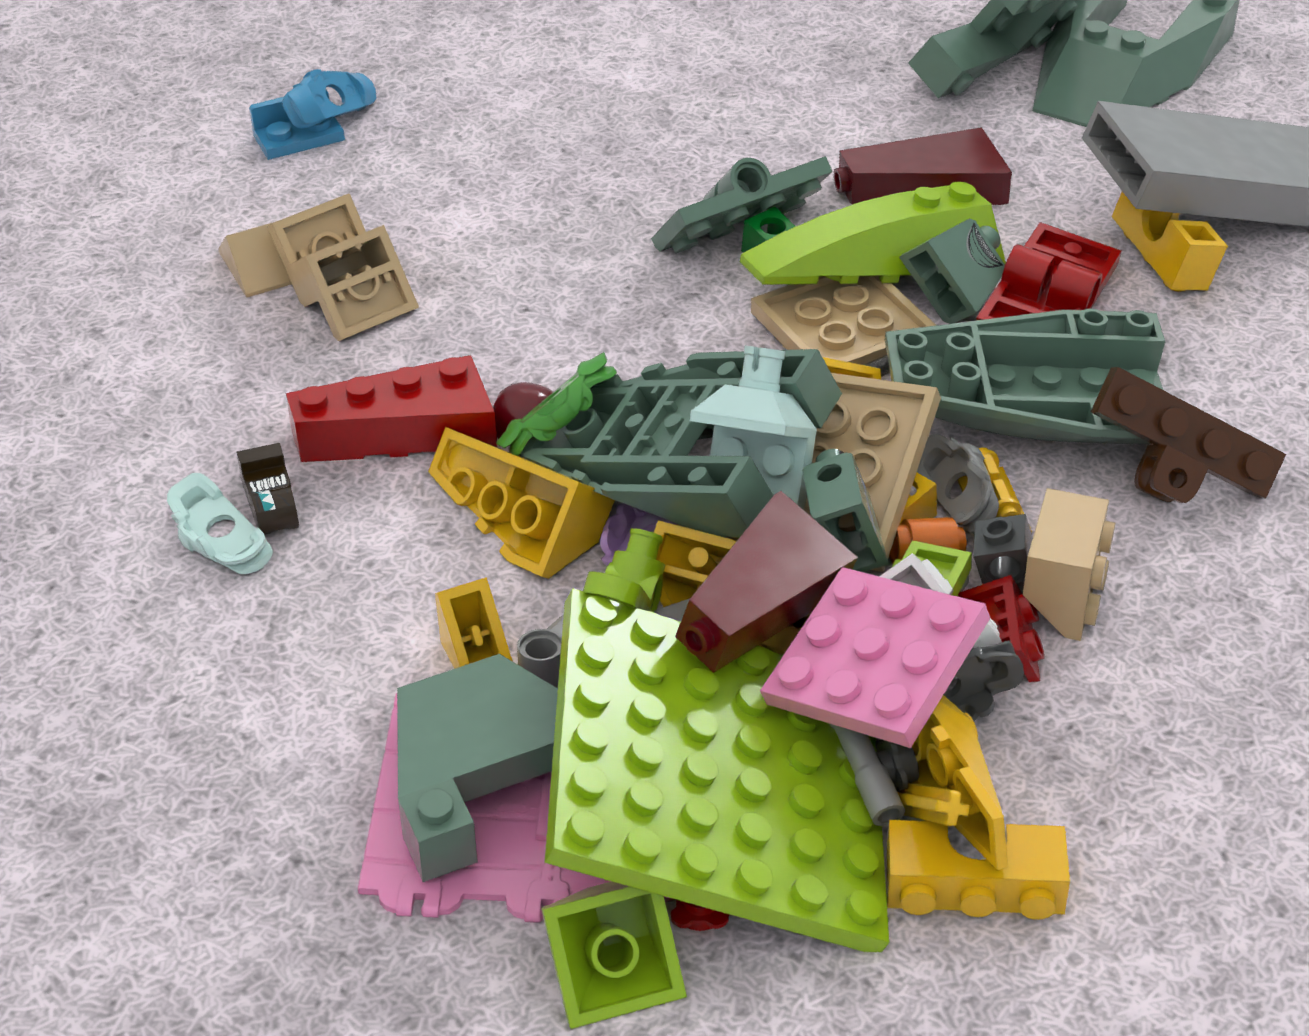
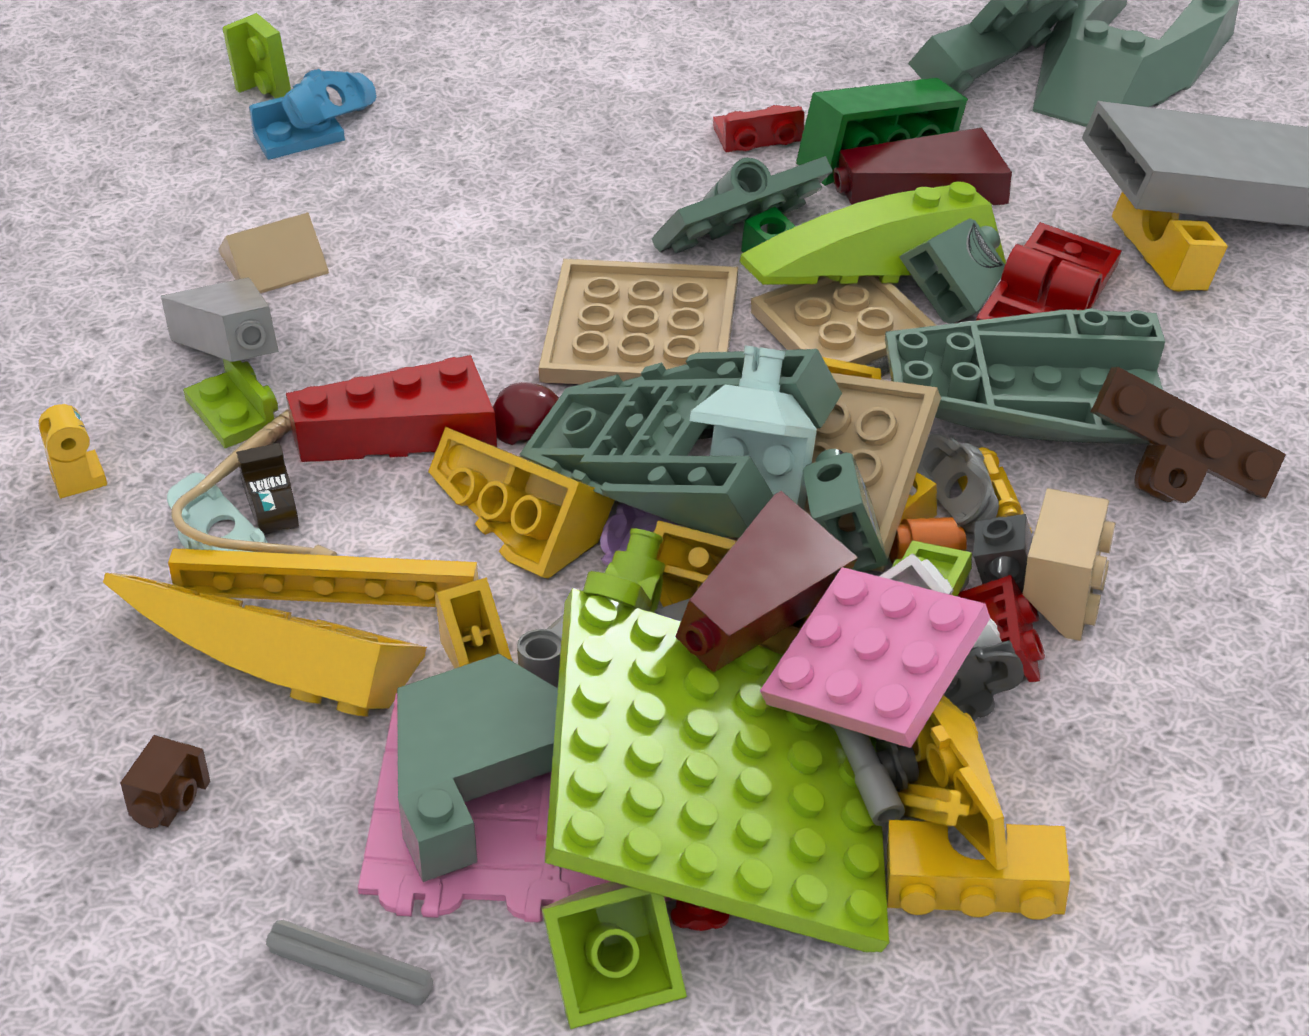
tan bracket [267,193,419,341] -> none
bright green piece [496,352,617,456] -> none
none -> yellow leg [38,404,107,499]
none -> yellow wedge [103,572,427,717]
none -> reddish brown brick [120,735,211,829]
none -> light grey slope [161,277,279,362]
none -> yellow plate [168,548,479,607]
none -> tan piece [171,409,337,556]
none -> lime bracket [183,359,278,449]
none -> lime bracket [222,13,291,99]
none -> light grey axle [266,920,433,1005]
none -> tan plate [538,259,738,384]
none -> red bracket [713,105,805,153]
none -> green wedge [796,78,968,186]

